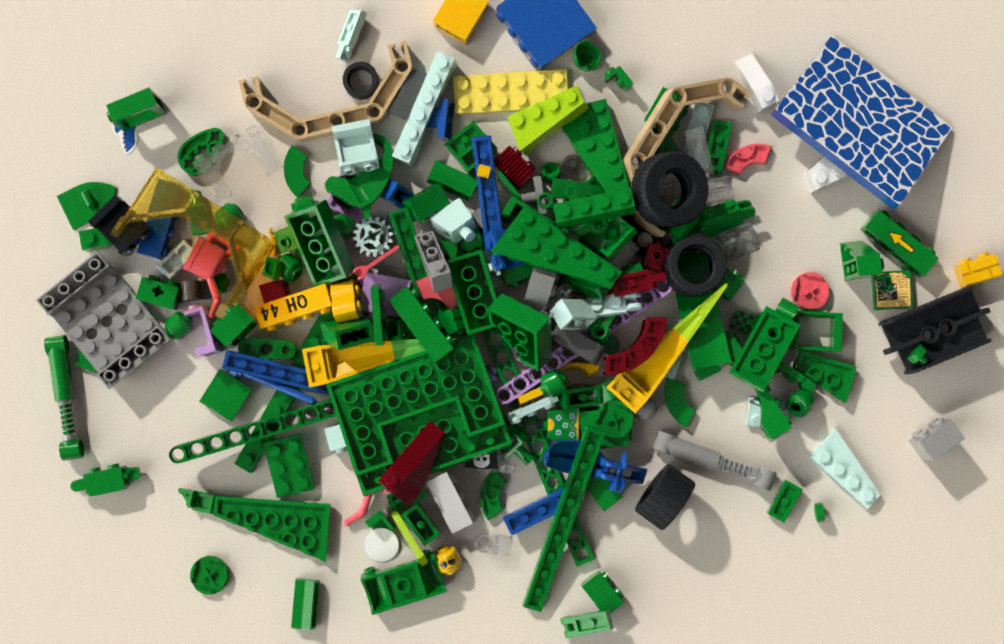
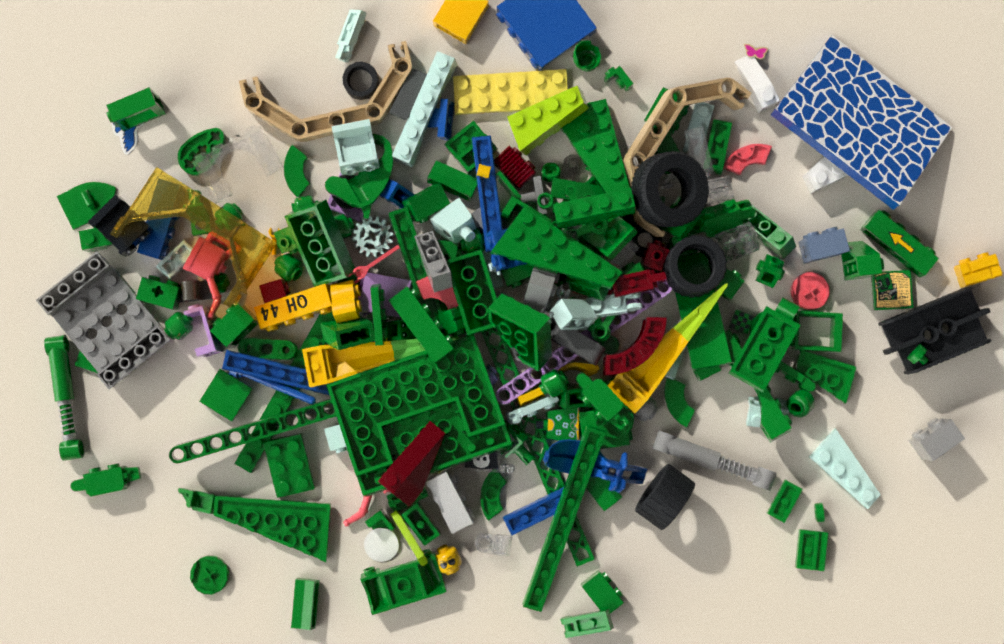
green tile [262,256,284,281] -> none
none -> green hinge [576,373,629,430]
none -> green slope [743,205,796,260]
none -> dark pink sticker [744,44,768,59]
none -> green brick [755,254,785,288]
none -> green plate [795,529,828,571]
none -> sand blue brick [798,227,850,264]

